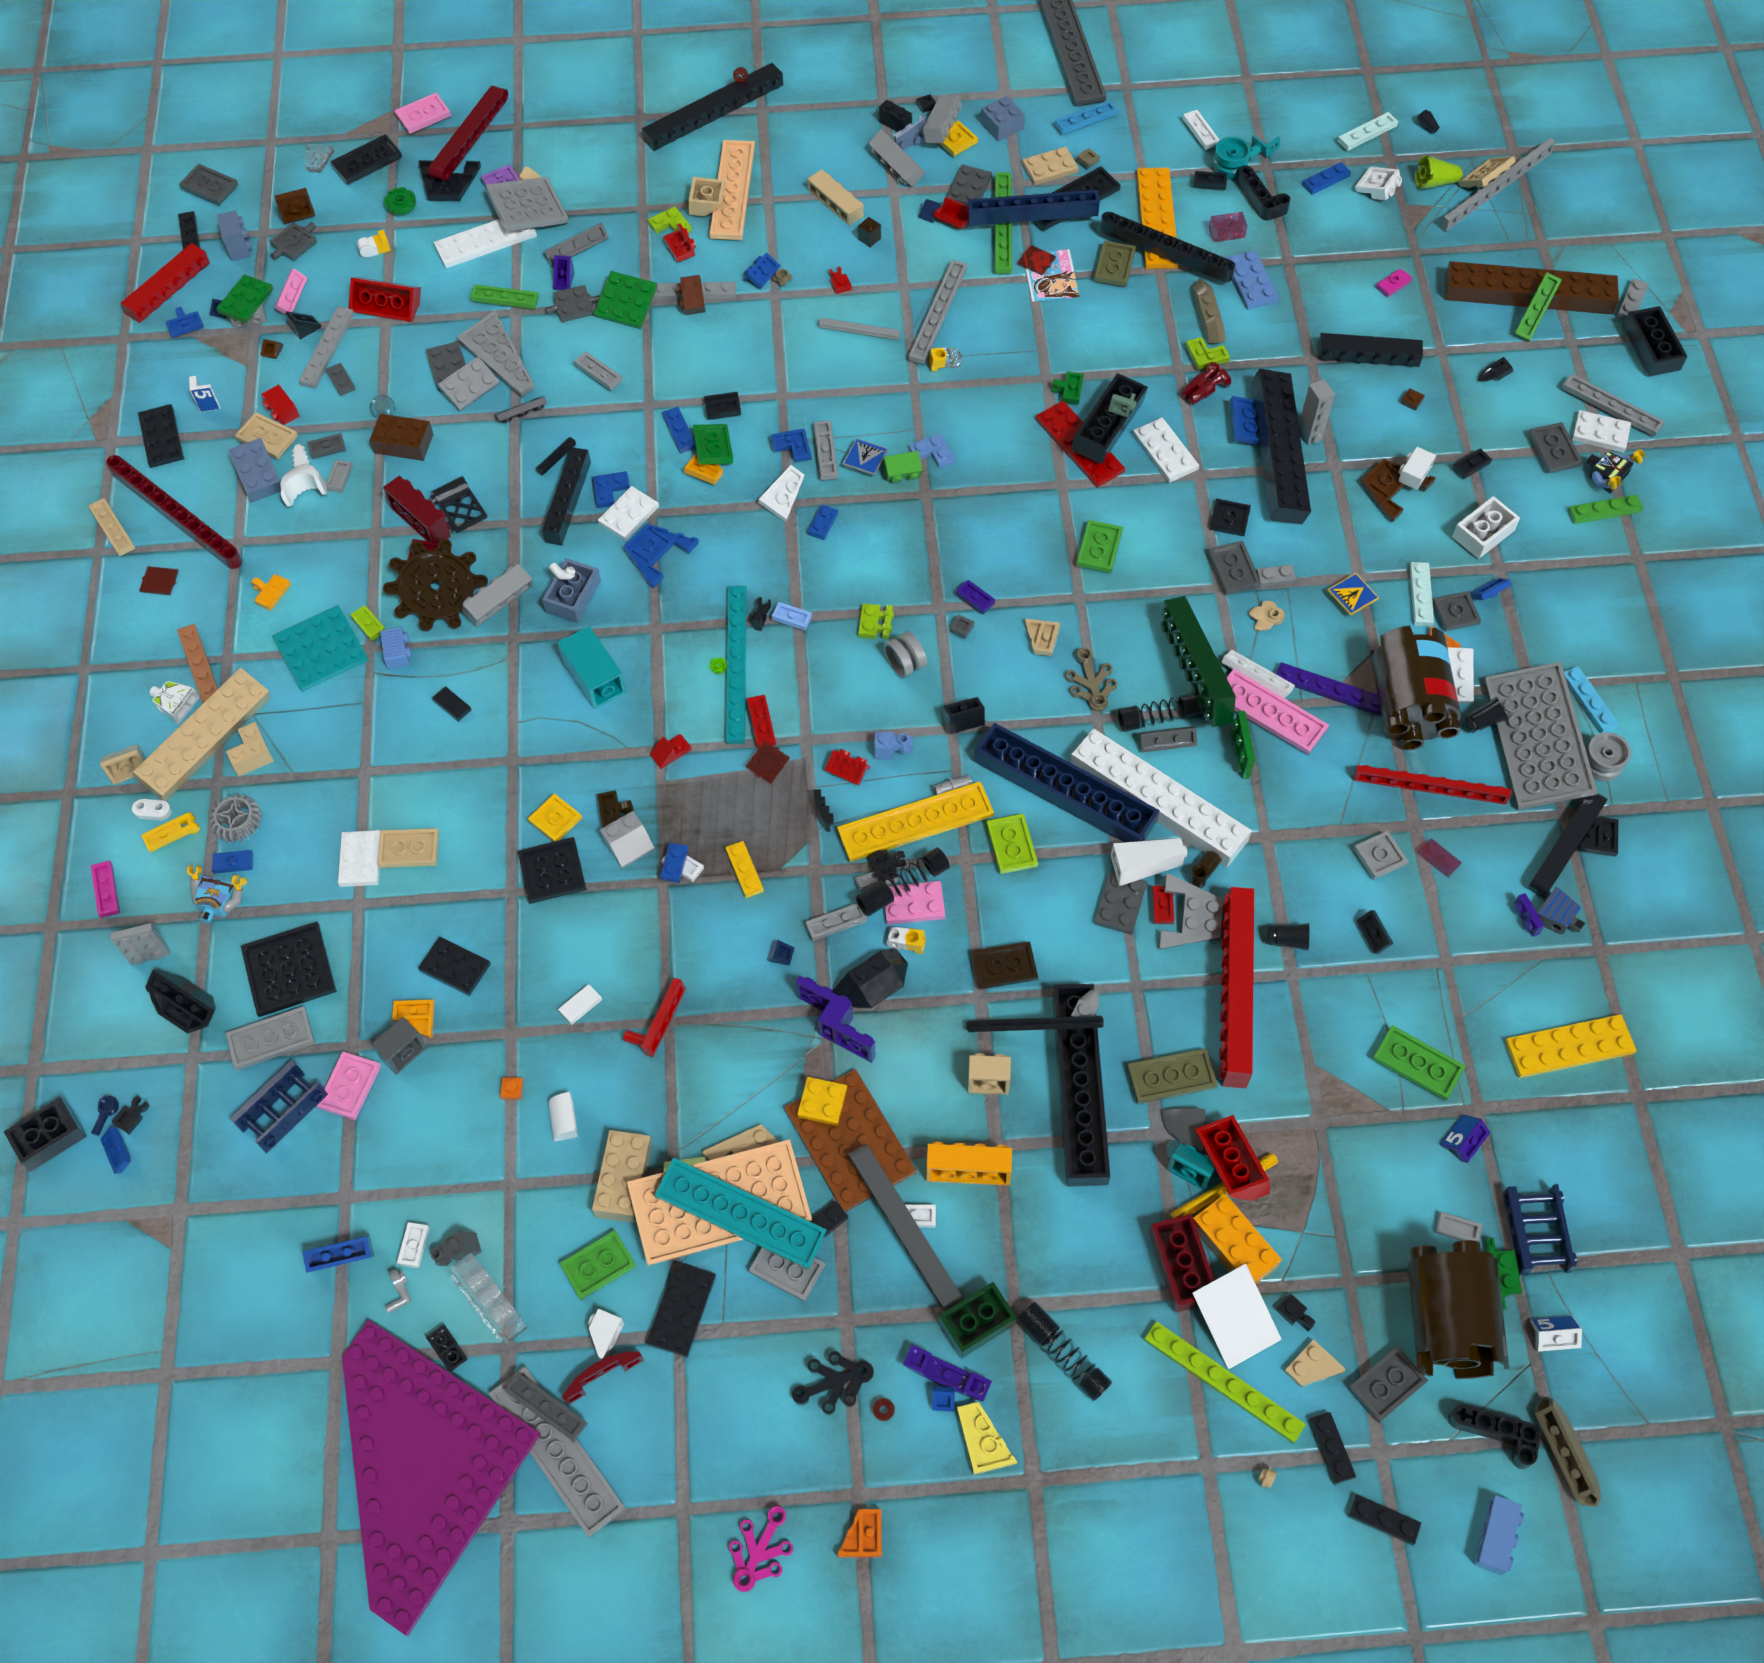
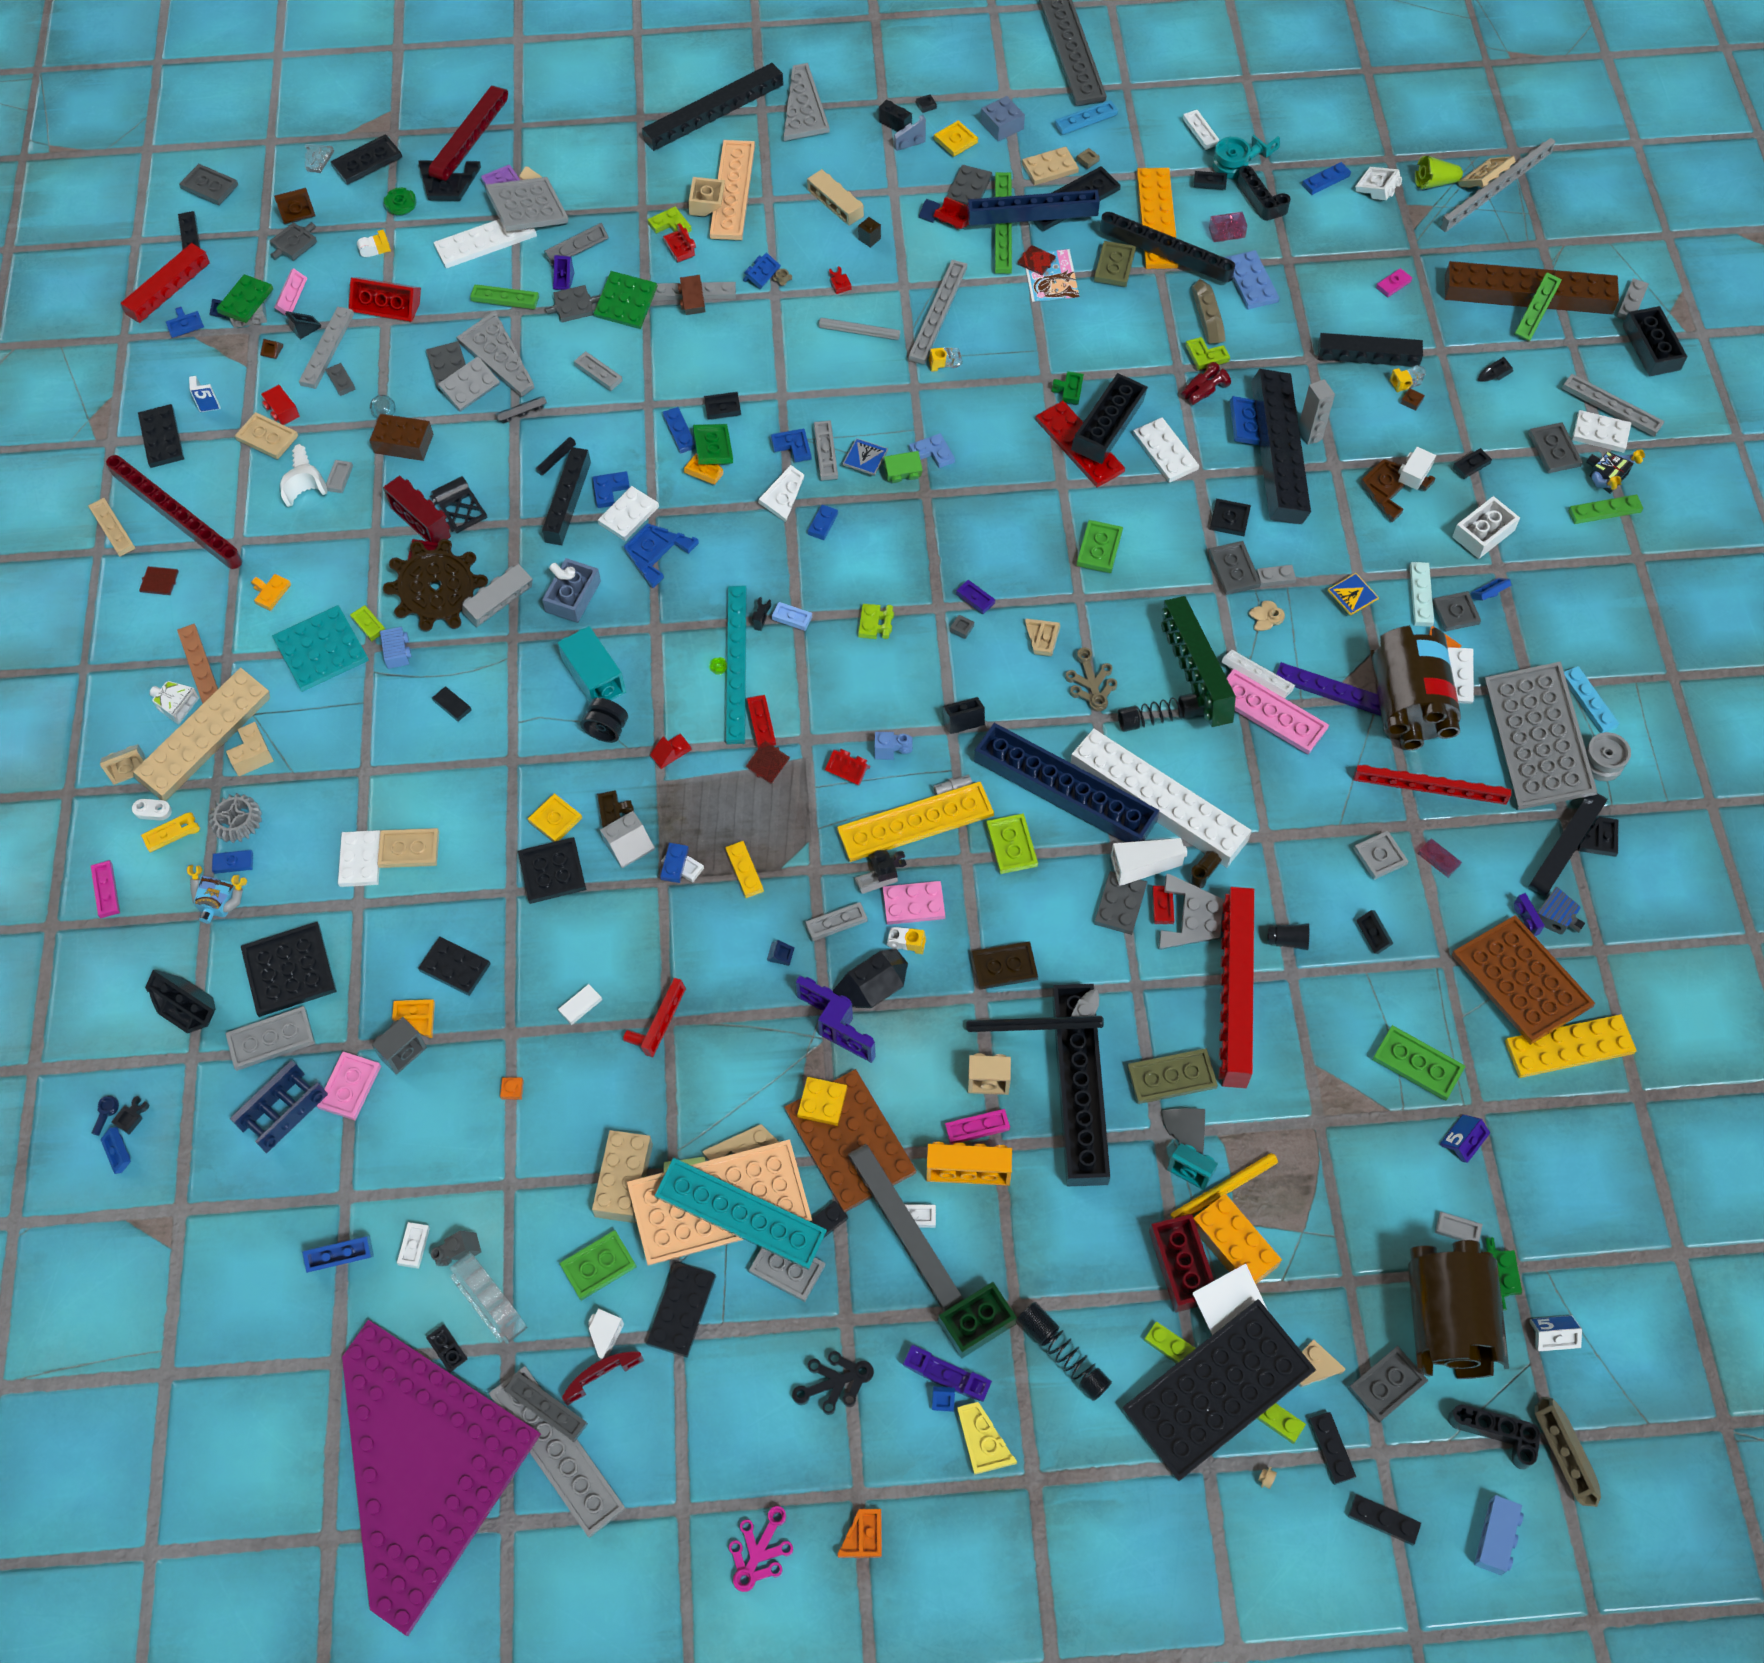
black brick [4,1097,87,1172] -> none
light grey plate [110,923,170,965] -> none
sand blue brick [217,210,252,261] -> none
sand blue brick [228,438,281,503] -> none
dark grey plate [307,433,346,459] -> none
light grey plate [385,1269,411,1314] -> none
bright pink plate [394,93,451,134] -> none
white brick [548,1092,578,1142] -> none
clear red plate [733,67,748,83] -> none
black slope [813,789,834,832] -> none
black piece [855,847,950,917] -> none
light grey brick [868,129,926,187] -> none
clear red plate [873,1398,895,1421] -> none
light grey wheel [884,631,927,679] -> none
light grey brick [923,94,962,143] -> none
sand green bracket [1108,393,1137,417] -> none
dark grey plate [1139,726,1197,753] -> none
red slope [1195,1115,1270,1201] -> none
green plate [1230,711,1255,779] -> none
black plate [1276,1294,1315,1332] -> none
light aqua plate [1338,112,1398,151] -> none
black cone [1417,109,1440,133] -> none
black plant [1464,696,1509,733] -> none
dark blue fence [1503,1184,1577,1276] -> none
none -> black wheel [580,698,628,743]
none -> light grey wing [784,63,830,141]
none -> dark pink plate [945,1109,1010,1145]
none -> black plate [1122,1299,1316,1482]
none -> leg [1390,365,1426,392]
none -> dark orange plate [1452,915,1595,1045]

